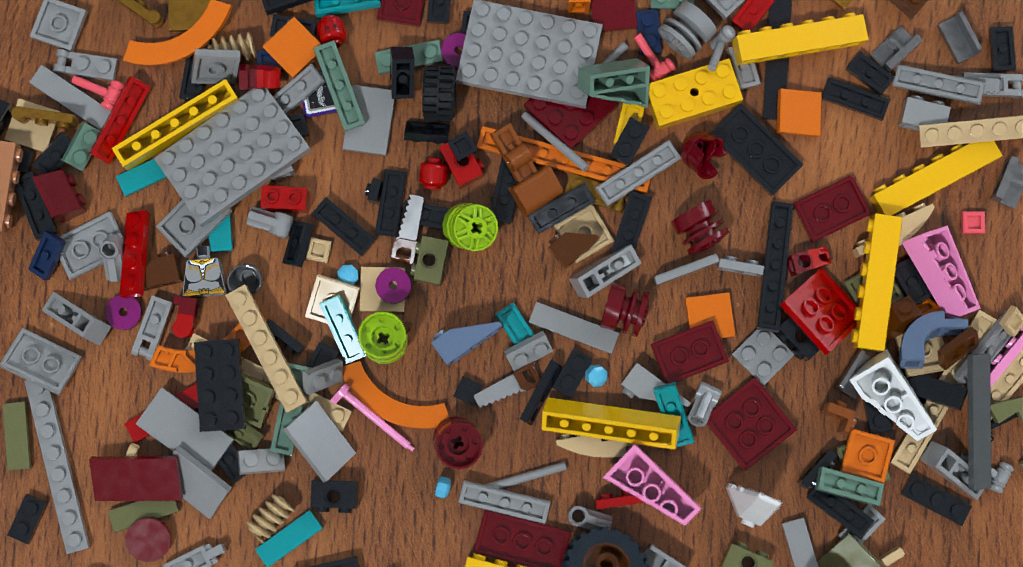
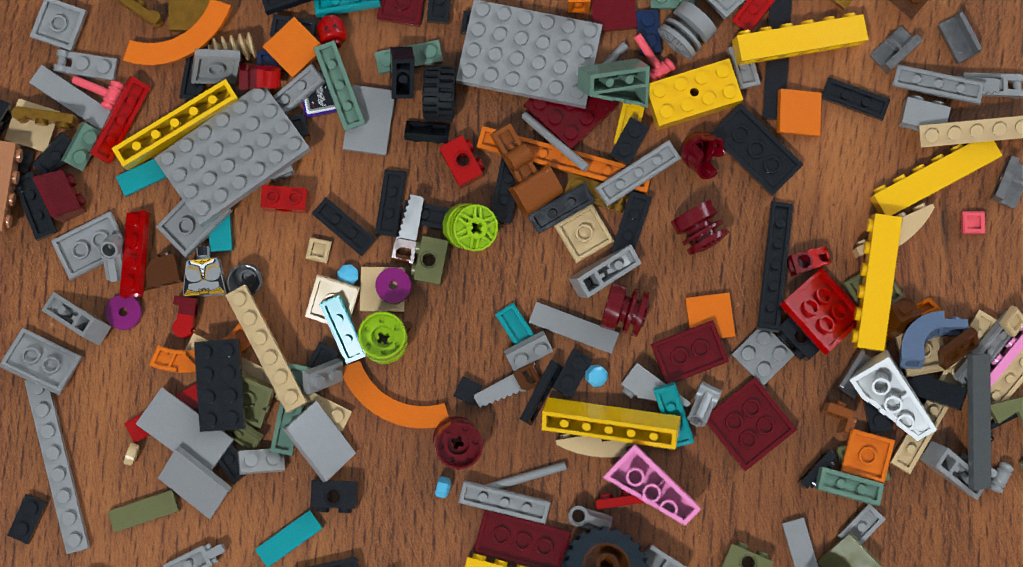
olive tile [2,402,32,471] -> none
dark blue plate [28,231,66,281] -> none
dark red tile [89,456,183,501] -> none
dark red tile [125,517,171,562] -> none
light grey plate [131,296,174,361] -> none
tan piece [246,494,295,544] -> none
light grey piece [247,206,294,239] -> none
black plate [266,319,306,355] -> none
black plate [282,221,314,268] -> none
bright pink piece [330,383,415,452] -> none
black plate [365,178,383,205] -> none
red head [419,157,448,190] -> none
sand blue slope [431,322,502,367] -> none
magenta piece [441,33,466,69] -> none
black plate [447,131,478,162] -> none
reddish brown slope [548,232,600,269] -> none
light grey tile [653,254,720,287] -> none
light grey piece [707,25,736,71] -> none
light grey plate [716,256,764,277] -> none
white wedge [725,483,781,528] -> none
dark red tile [793,175,872,243] -> none
black plate [806,487,875,540] -> none
black plate [845,51,895,96] -> none
tan tile [877,546,905,566] -> none
black plate [894,258,932,305] -> none
black plate [900,474,972,526] -> none
bright pink wedge [902,225,981,319] -> none
black plate [988,26,1016,72] -> none

